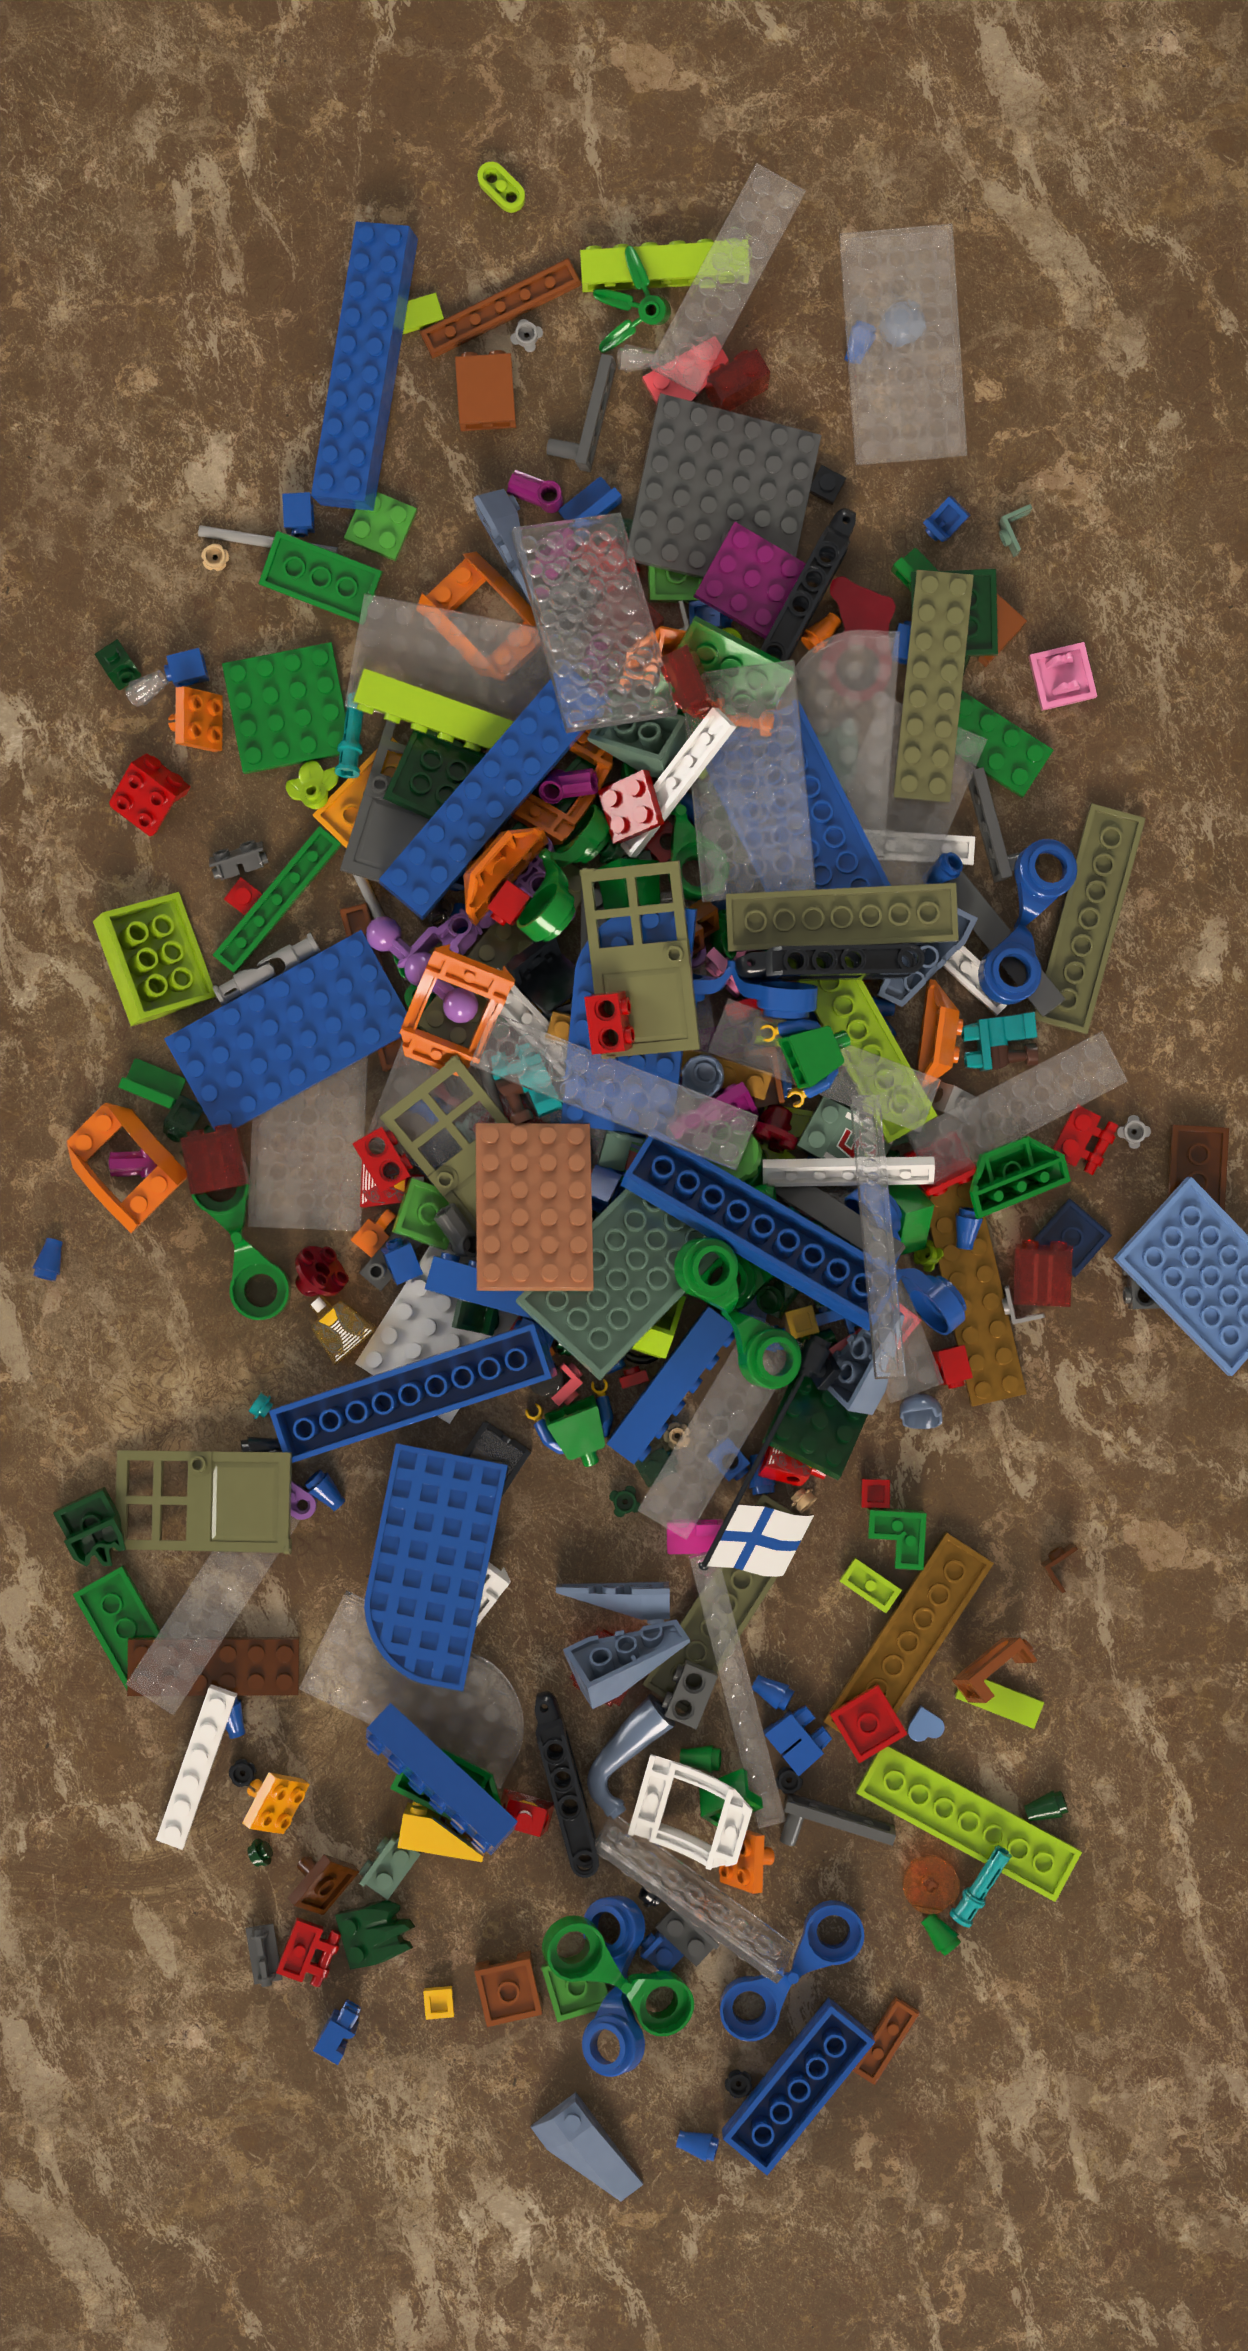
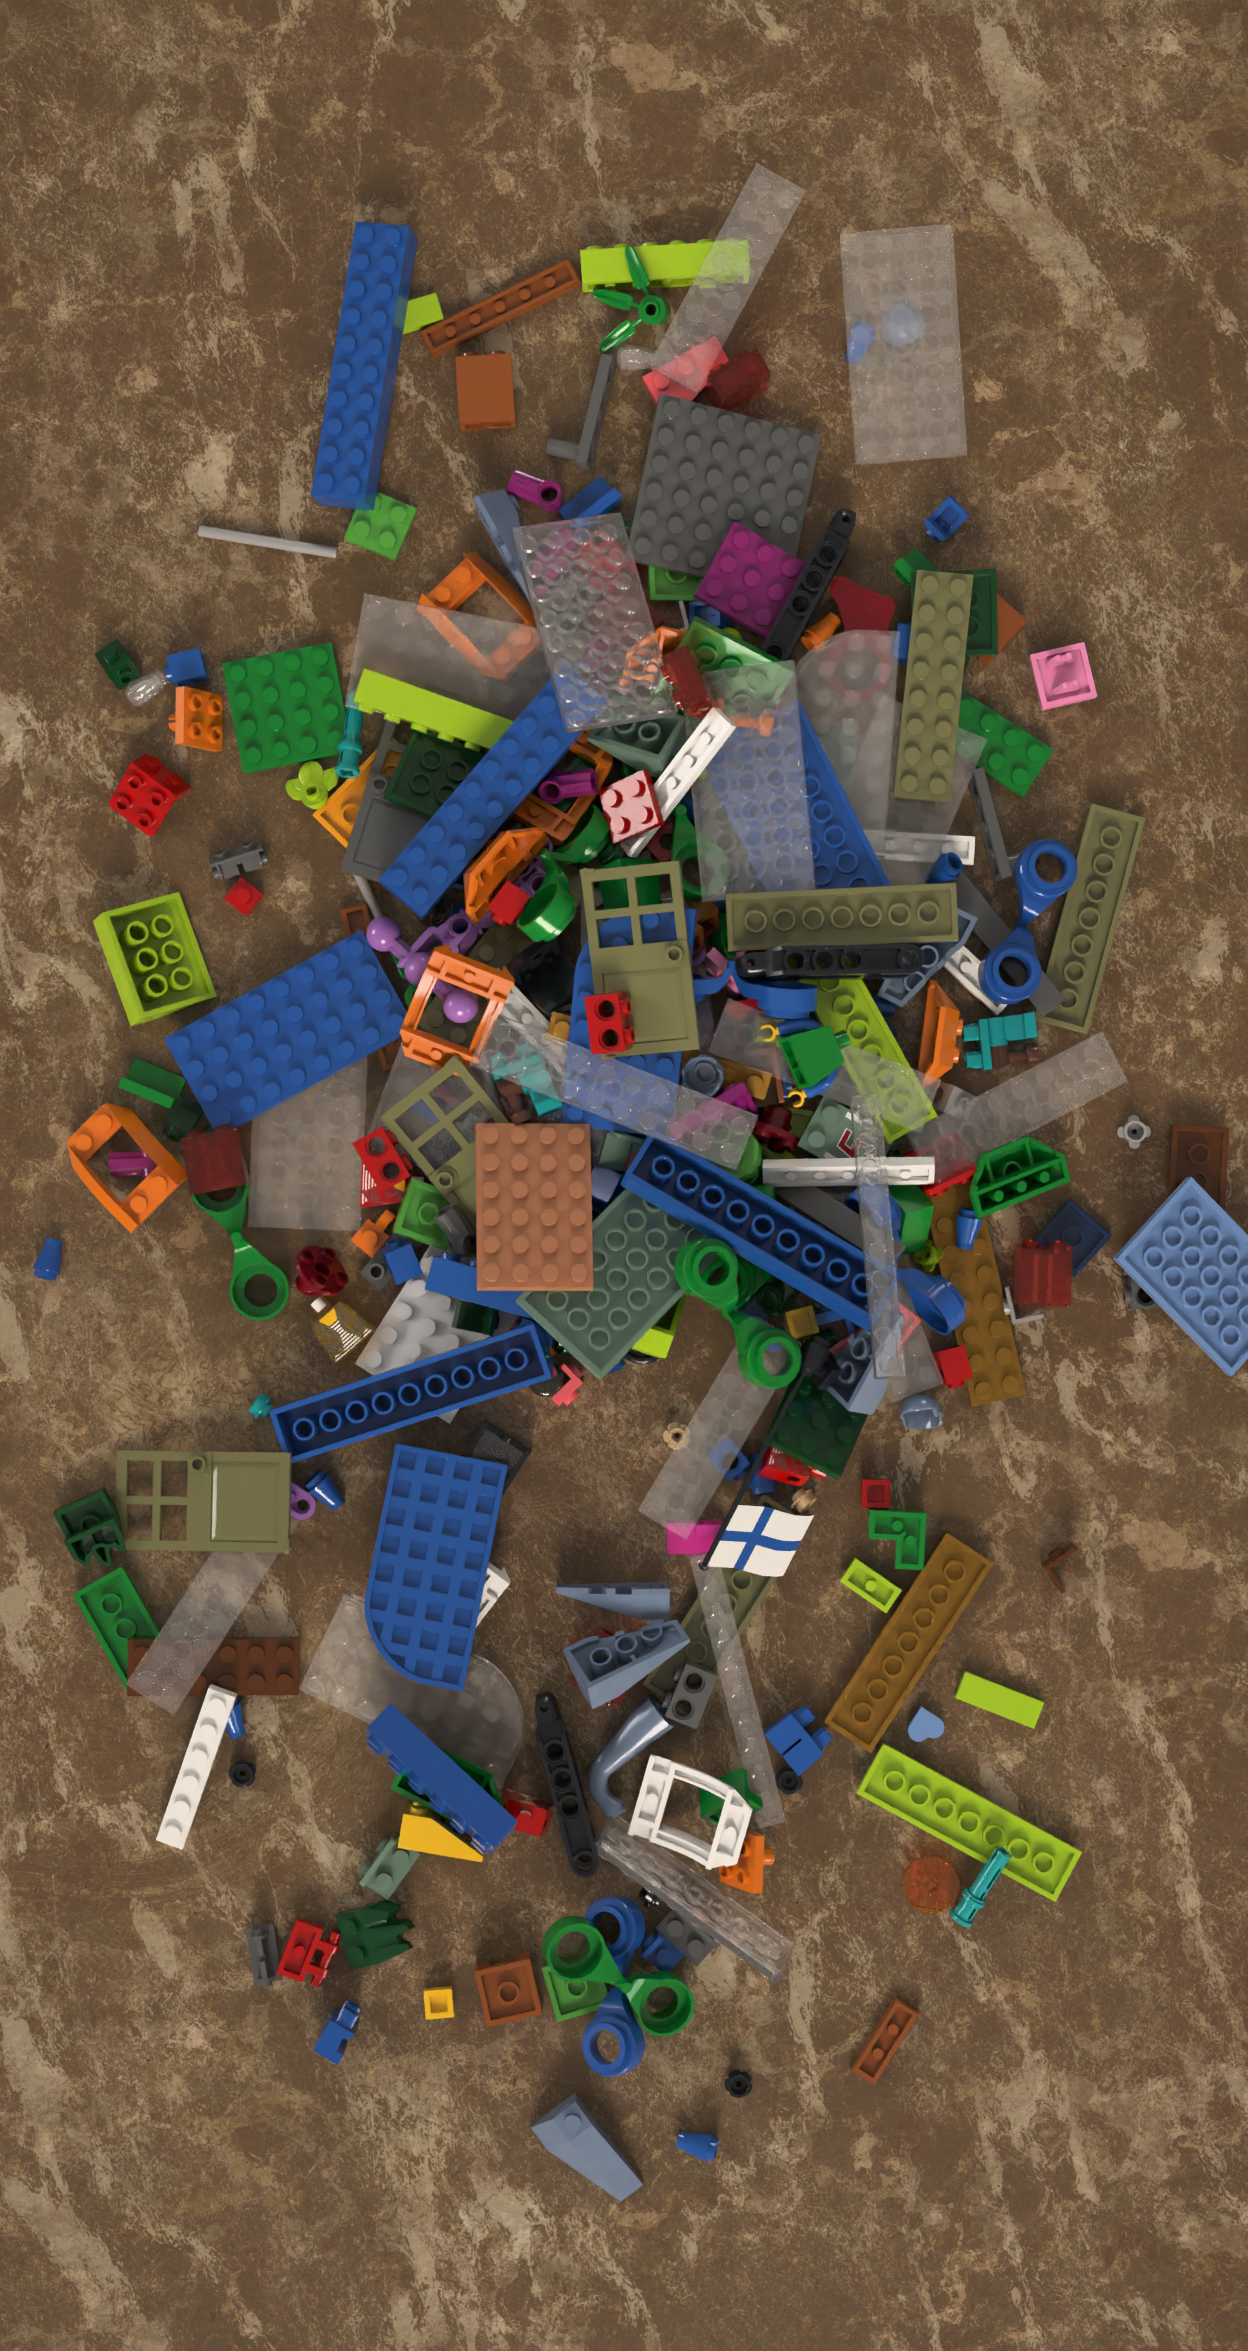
tan plate [201,544,229,571] -> none
light grey piece [212,933,322,1006] -> none
green plate [213,826,342,974] -> none
black cone [241,1437,282,1452] -> none
light orange plate [242,1773,310,1834] -> none
dark green plate [247,1838,273,1867] -> none
green plate [258,531,383,625] -> none
blue brick [282,492,315,538] -> none
reddish brown tile [288,1854,359,1915] -> none
lime plate [477,162,525,213] -> none
light grey plate [510,319,543,352] -> none
green torso [525,1379,614,1467] -> none
blue brick [607,1306,735,1464] -> none
dark green plate [609,1486,641,1517] -> none
red plate [619,1366,649,1389] -> none
clear green bracket [635,1446,679,1488] -> none
green cone [680,1745,722,1773] -> none
blue piece [719,1900,864,2041] -> none
blue brick [722,1997,875,2175] -> none
blue cone [751,1675,795,1711] -> none
dark grey piece [779,1794,896,1846] -> none
black plate [810,465,846,505] -> none
red plate [829,1684,907,1763] -> none
green cone [921,1912,961,1956] -> none
dark orange panel [952,1637,1037,1703] -> none
sand green bracket [998,504,1032,557] -> none
dark green cone [1024,1790,1069,1822] -> none
red plate [1052,1104,1118,1176] -> none

